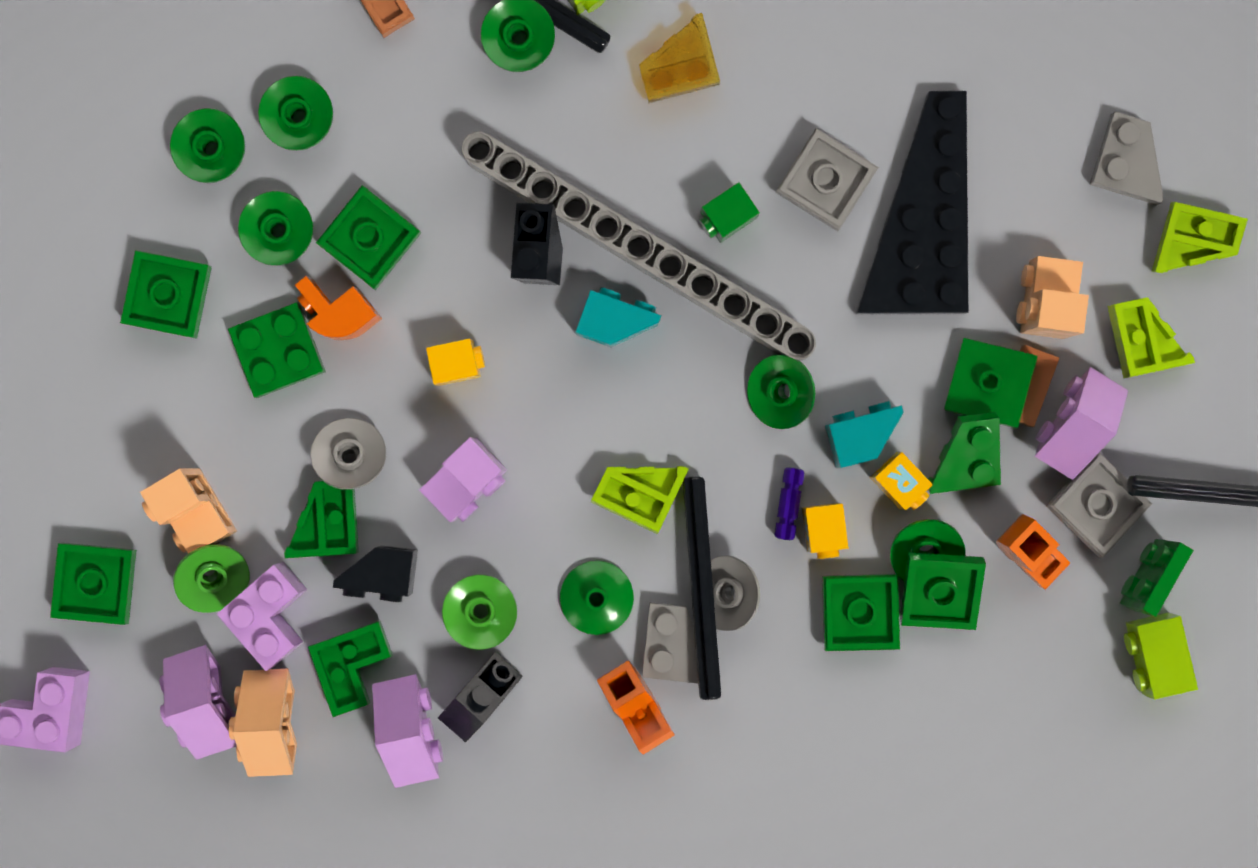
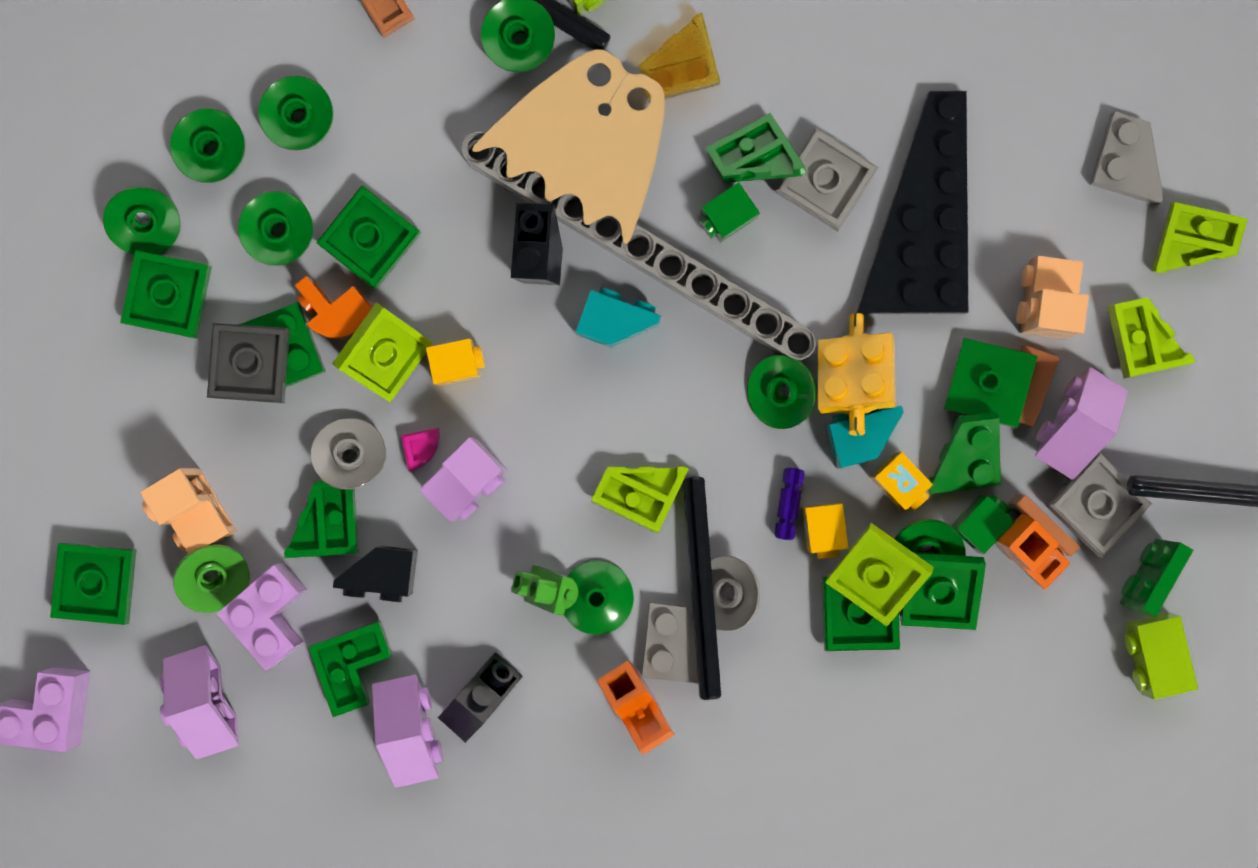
light nougat brick [229,668,297,777] -> none
bright green dish [442,575,517,650] -> none
none -> green dish [103,186,181,255]
none -> dark grey tile [207,323,290,404]
none -> lime plate [332,302,433,403]
none -> dark pink tile [401,428,440,472]
none -> tan piece [472,49,665,244]
none -> bright green hips [511,565,578,616]
none -> green wing [705,113,806,183]
none -> yellow plate [818,313,896,436]
none -> lime plate [825,523,934,626]
none -> green brick [951,495,1015,554]
none -> nougat tile [1008,494,1080,557]

